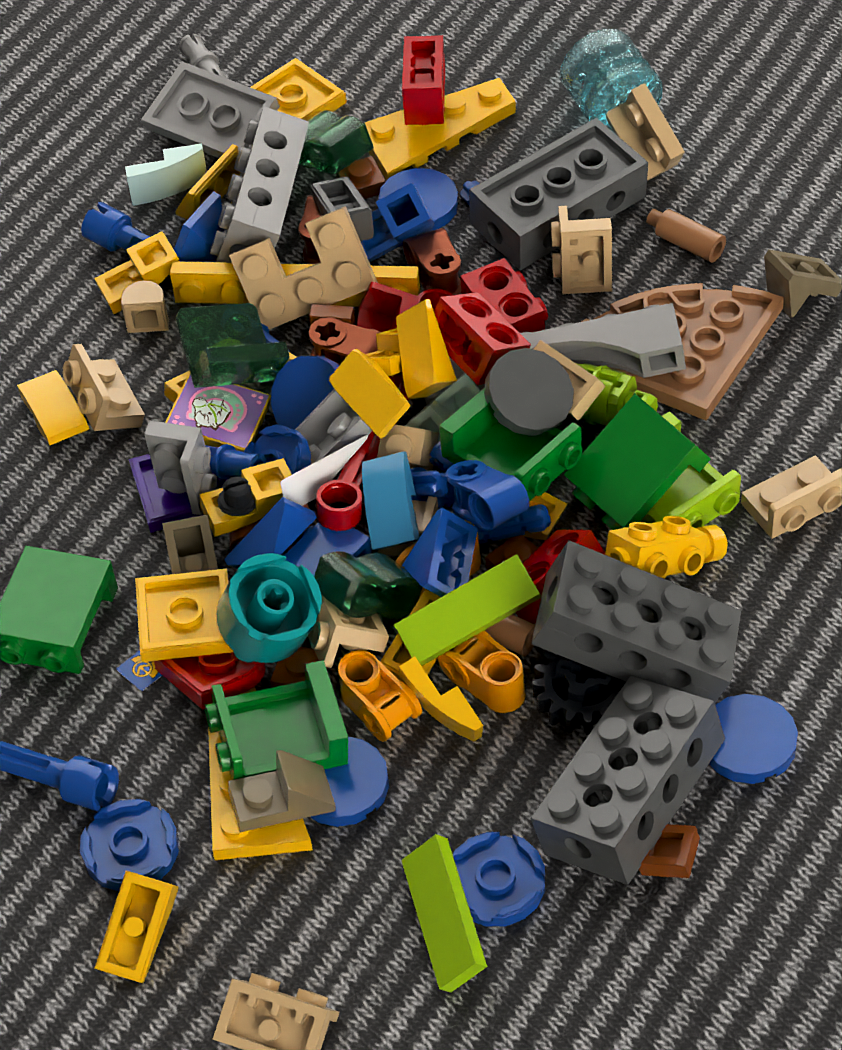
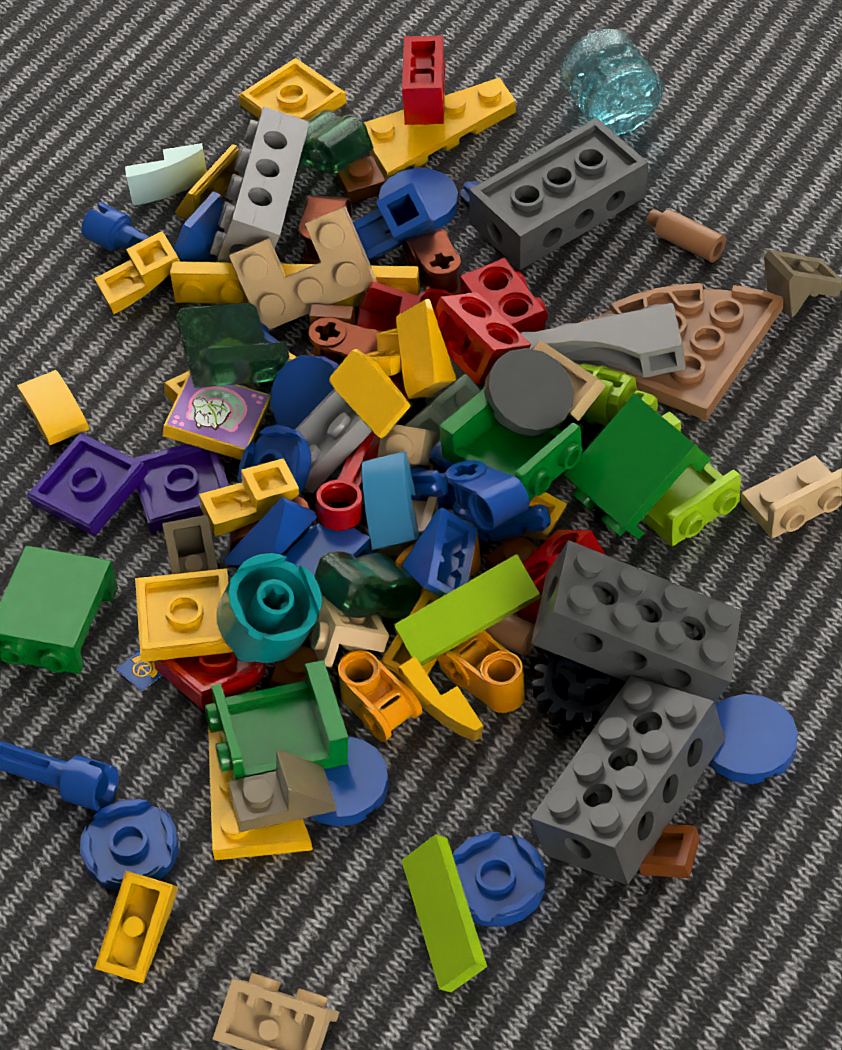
tan bracket [63,344,145,431] -> none
tan brick [121,281,169,333] -> none
light grey plate [141,61,280,158] -> none
light grey bracket [144,420,217,515] -> none
light grey pin [179,34,228,79] -> none
blue axle [205,444,267,480] -> none
black piece [217,477,256,516] -> none
white sticker [280,435,368,506] -> none
dark grey slope [310,176,374,241] -> none
tan bracket [551,206,612,294] -> none
yellow brick [605,516,728,579] -> none
tan bracket [606,83,685,181] -> none
none -> dark purple tile [26,433,149,537]

